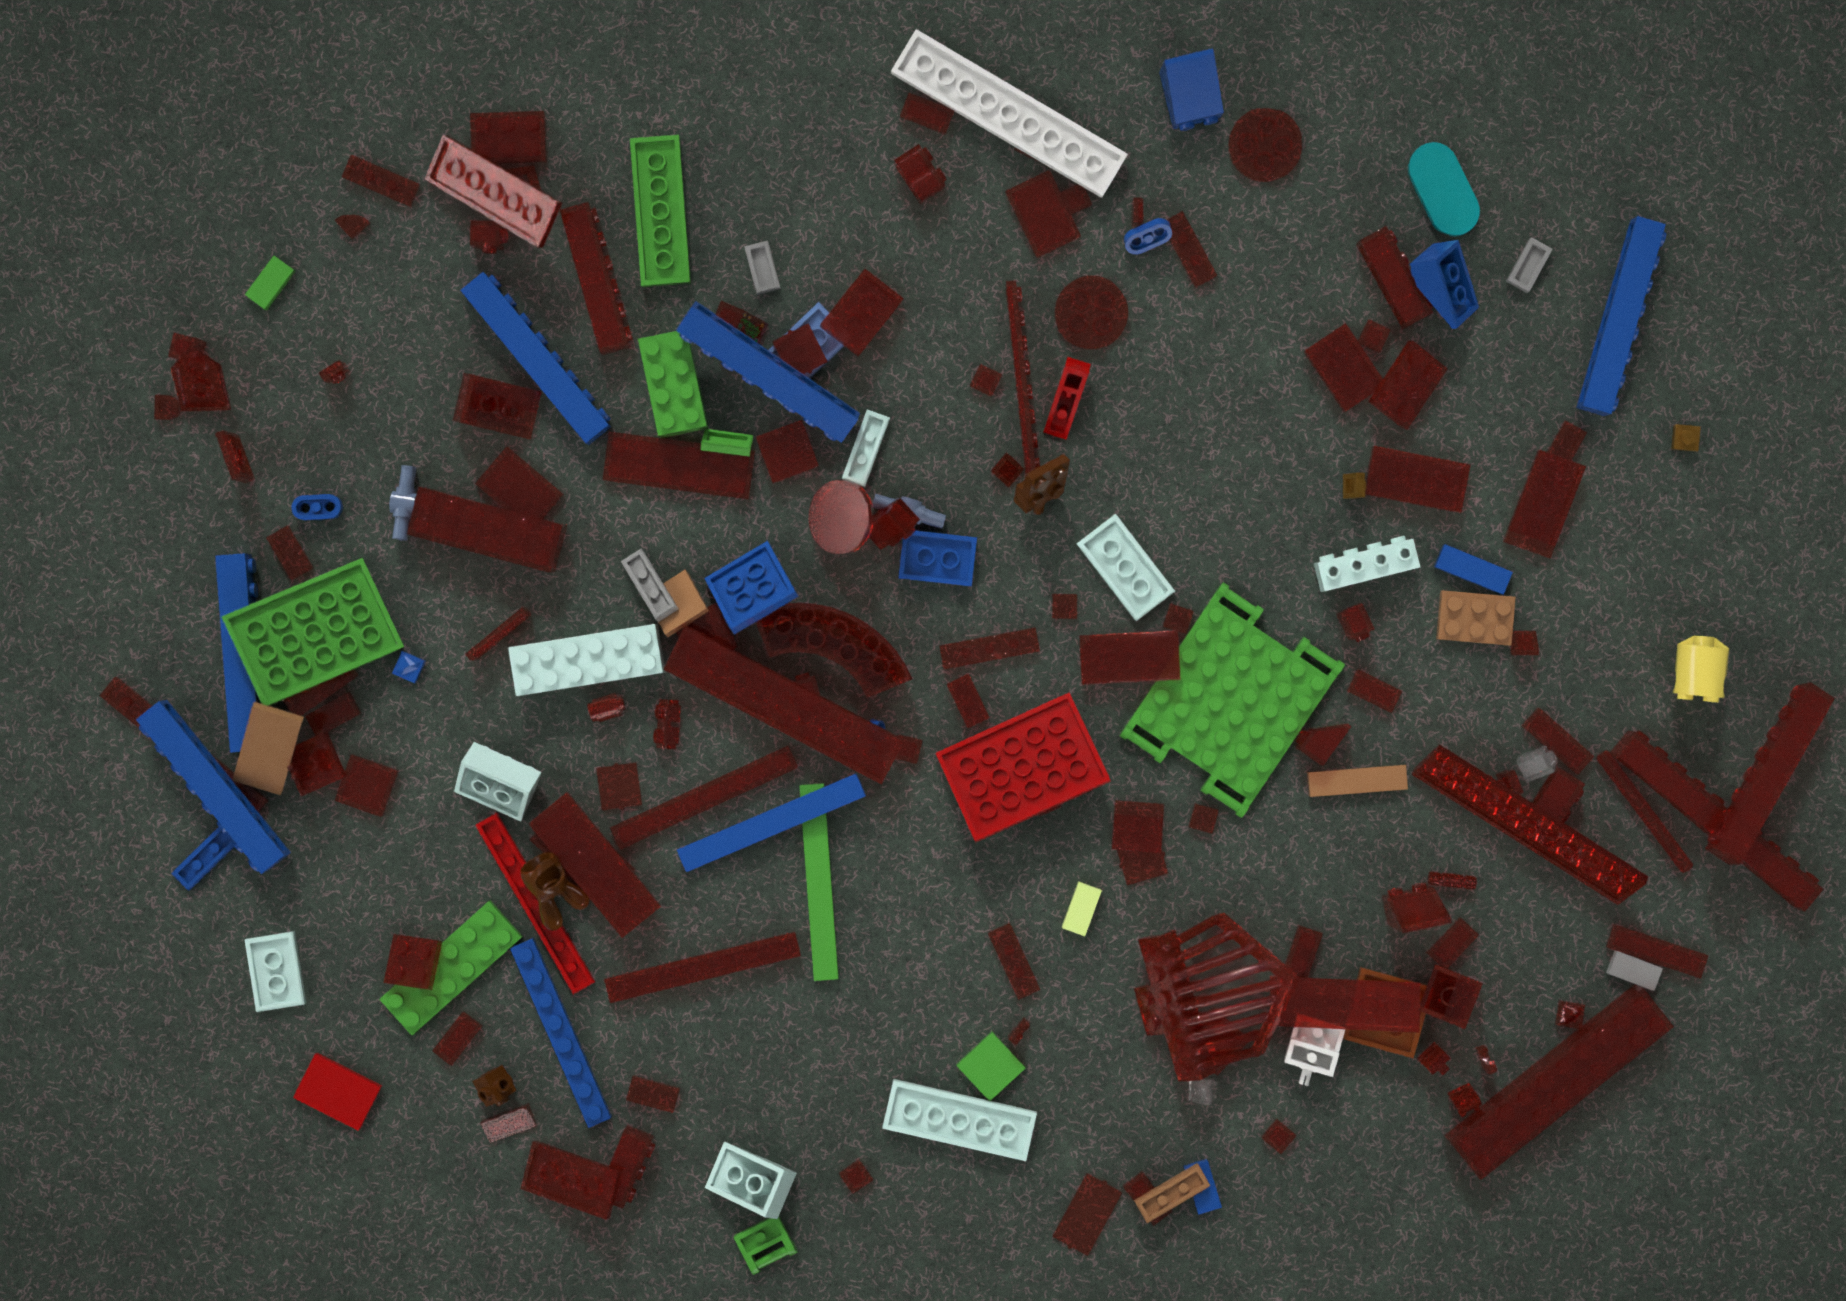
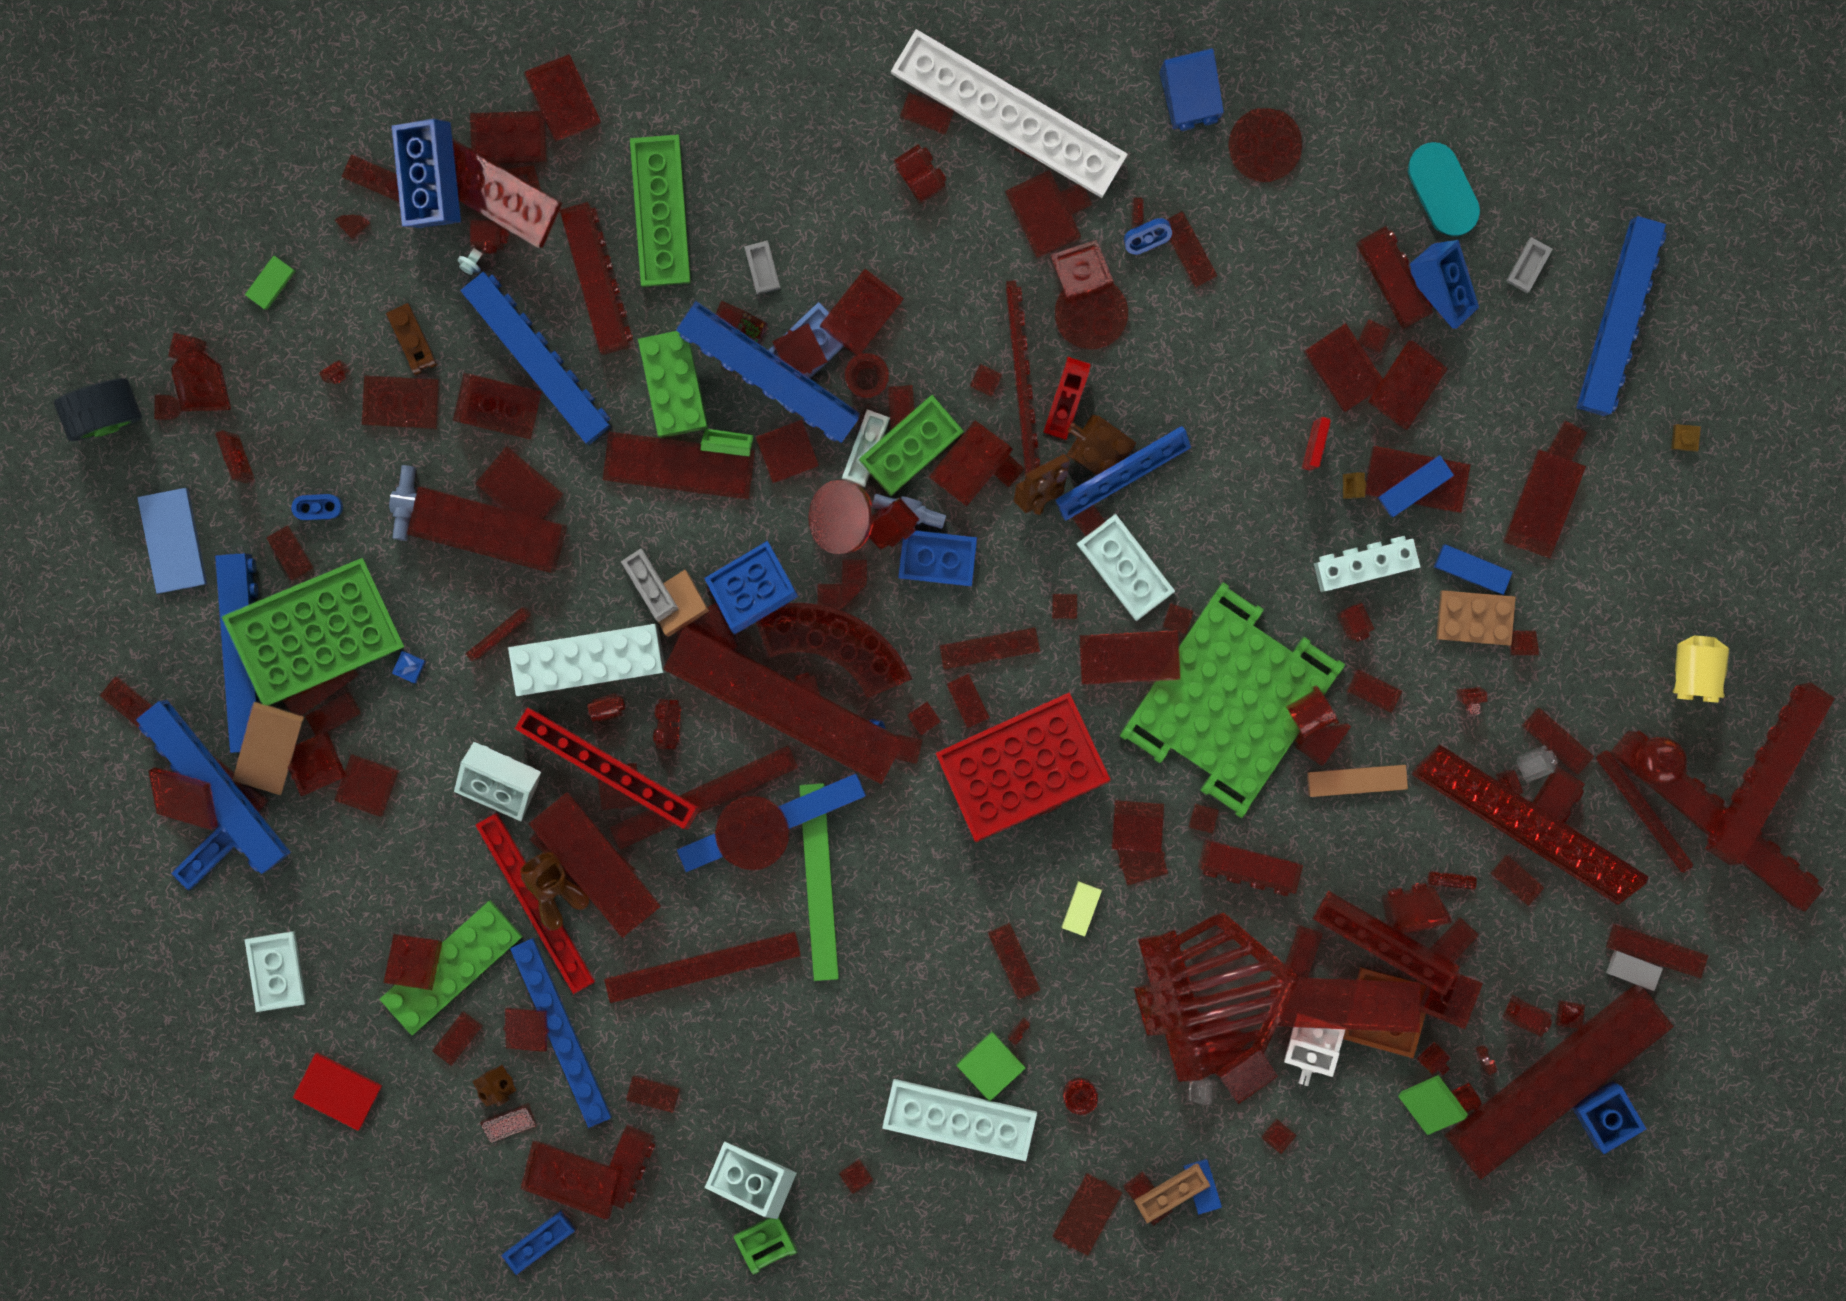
none -> black wheel [53,378,142,442]
none -> medium blue tile [137,488,207,594]
none -> clear red tile [148,767,218,830]
none -> clear red tile [362,376,439,429]
none -> reddish brown plate [386,303,438,376]
none -> blue brick [392,119,461,228]
none -> light aqua plate [457,248,482,275]
none -> blue tile [501,1210,576,1275]
none -> clear red piece [503,1008,549,1052]
none -> red brick [515,707,701,830]
none -> clear red plate [524,54,601,142]
none -> clear red tile [715,796,790,870]
none -> clear red tile [817,560,867,609]
none -> clear red piece [845,353,889,398]
none -> bright green tile [858,395,964,497]
none -> clear red tile [888,385,914,430]
none -> clear red plate [907,702,941,735]
none -> clear red plate [929,420,1013,507]
none -> clear red tile [1050,239,1114,301]
none -> blue tile [1055,426,1191,521]
none -> clear red wheel [1063,1078,1098,1115]
none -> reddish brown plate [1066,414,1136,476]
none -> clear red tile [1072,505,1105,536]
none -> clear red brick [1198,839,1303,896]
none -> clear red tile [1216,1044,1278,1104]
none -> clear red piece [1286,685,1339,739]
none -> red tile [1302,417,1331,471]
none -> clear red brick [1312,890,1460,996]
none -> blue tile [1377,455,1454,518]
none -> bright green tile [1398,1075,1468,1135]
none -> clear red tile [1456,687,1488,715]
none -> clear red tile [1490,855,1545,906]
none -> clear red brick [1502,995,1552,1037]
none -> blue brick [1570,1081,1646,1154]
none -> clear red cylinder [1634,736,1687,786]

